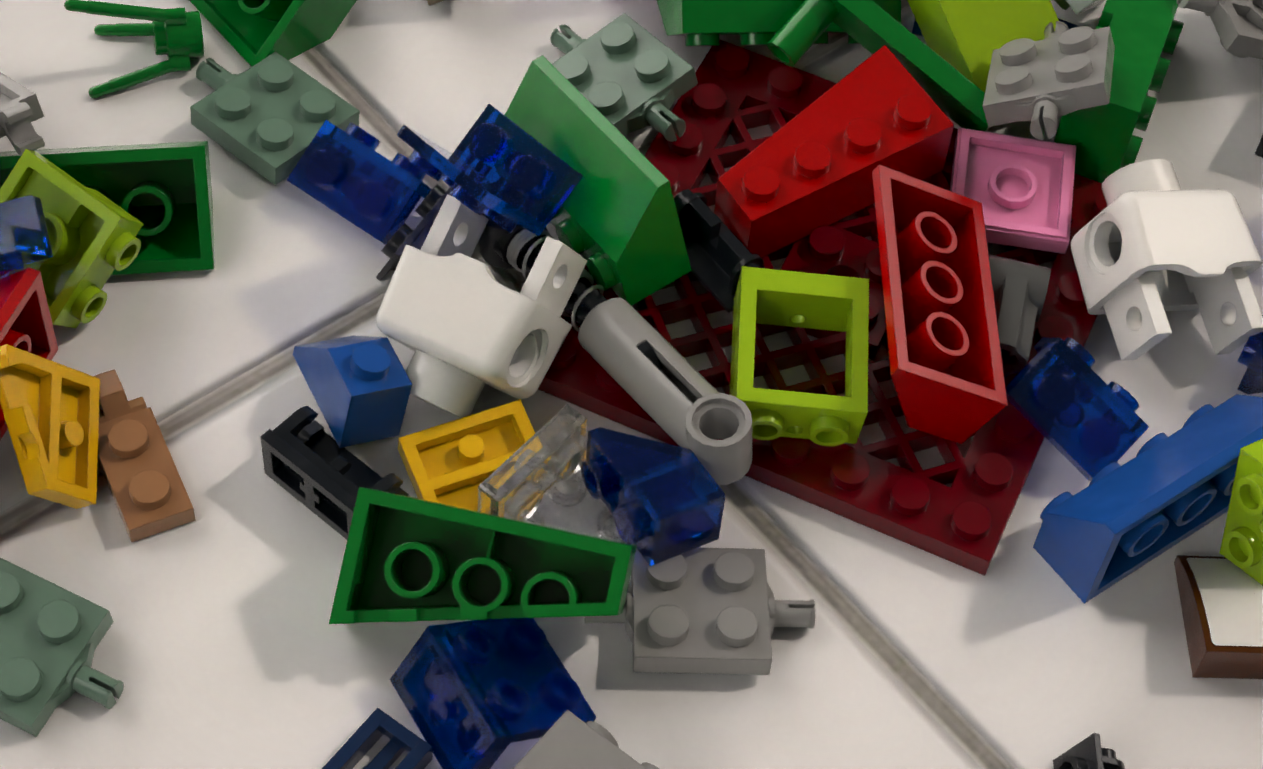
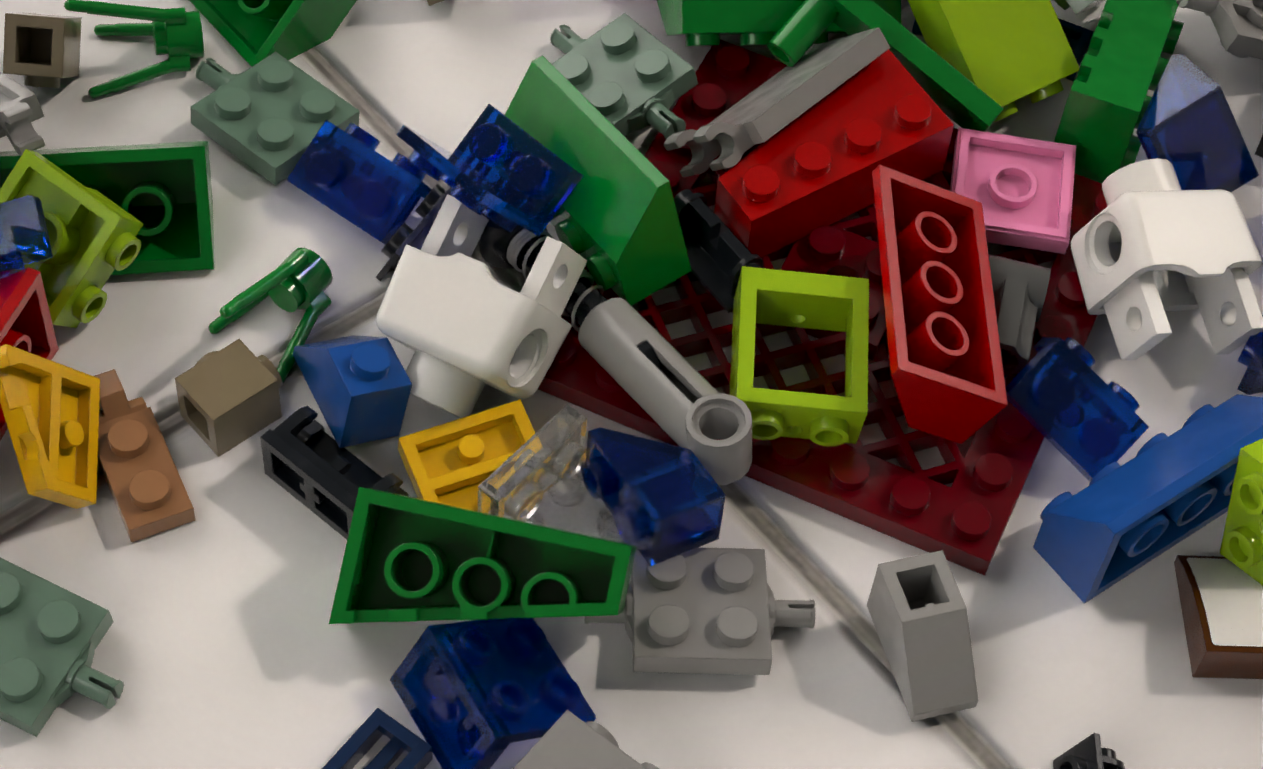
light grey plate [983,21,1115,140] -> none
none -> dark tan brick [3,12,82,88]
none -> dark tan brick [175,339,283,457]
none -> green plant [208,248,333,383]
none -> light grey tile [664,27,890,177]
none -> light grey slope [867,550,978,722]
none -> clear blue slope [1136,54,1259,192]

